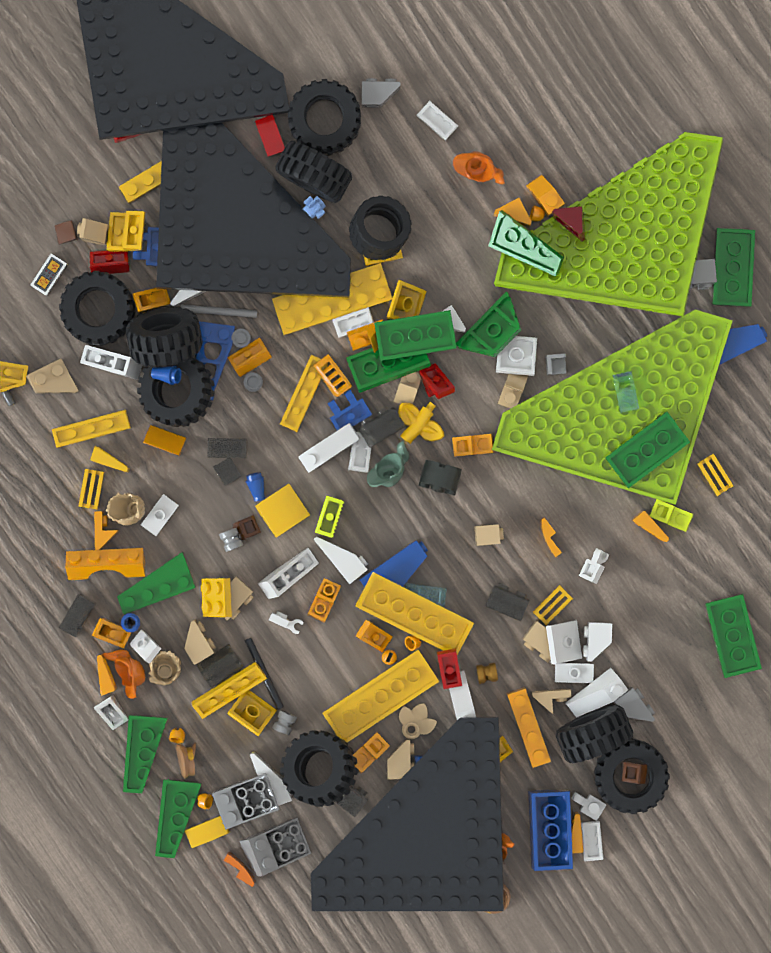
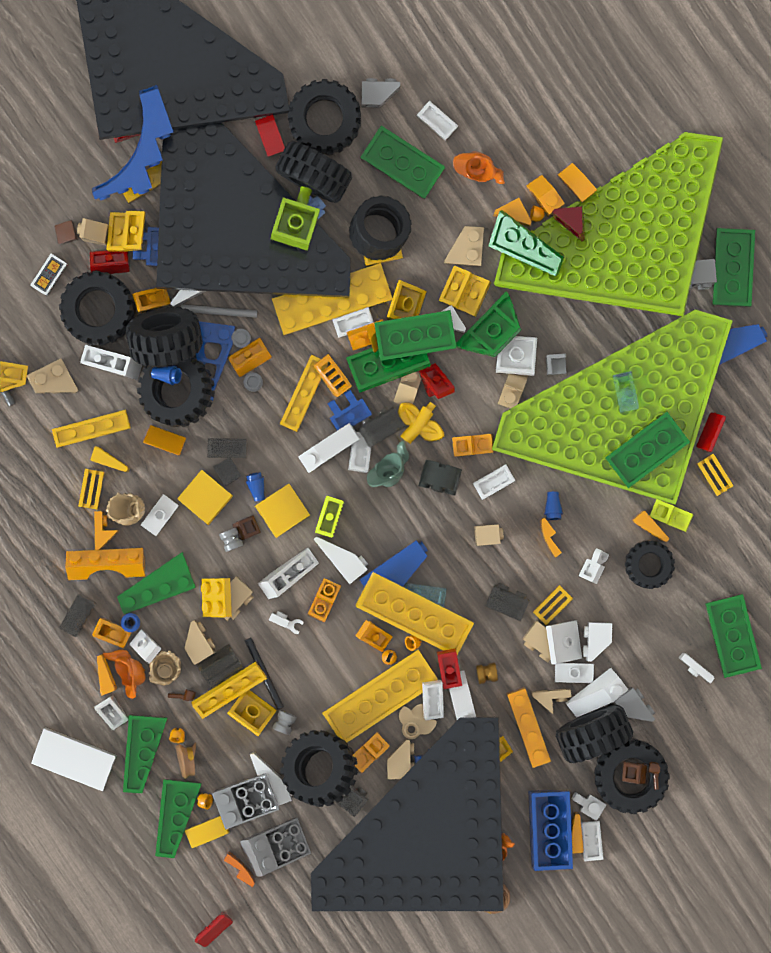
none -> white slope [31,728,117,791]
none -> blue arch [92,85,173,200]
none -> reddish brown hand [168,689,196,701]
none -> yellow slope [177,470,233,525]
none -> red slope [195,912,233,947]
none -> lime brick [271,186,320,251]
none -> green plate [360,125,445,200]
none -> white plate [422,680,444,720]
none -> yellow slope [439,266,491,317]
none -> tan wing [444,226,484,266]
none -> white plate [473,464,515,500]
none -> blue cone [544,492,563,520]
none -> light orange slope [558,163,597,203]
none -> black tyre [625,541,675,589]
none -> reddish brown hand [648,762,660,790]
none -> white plate [679,653,715,683]
none -> red slope [696,412,726,452]

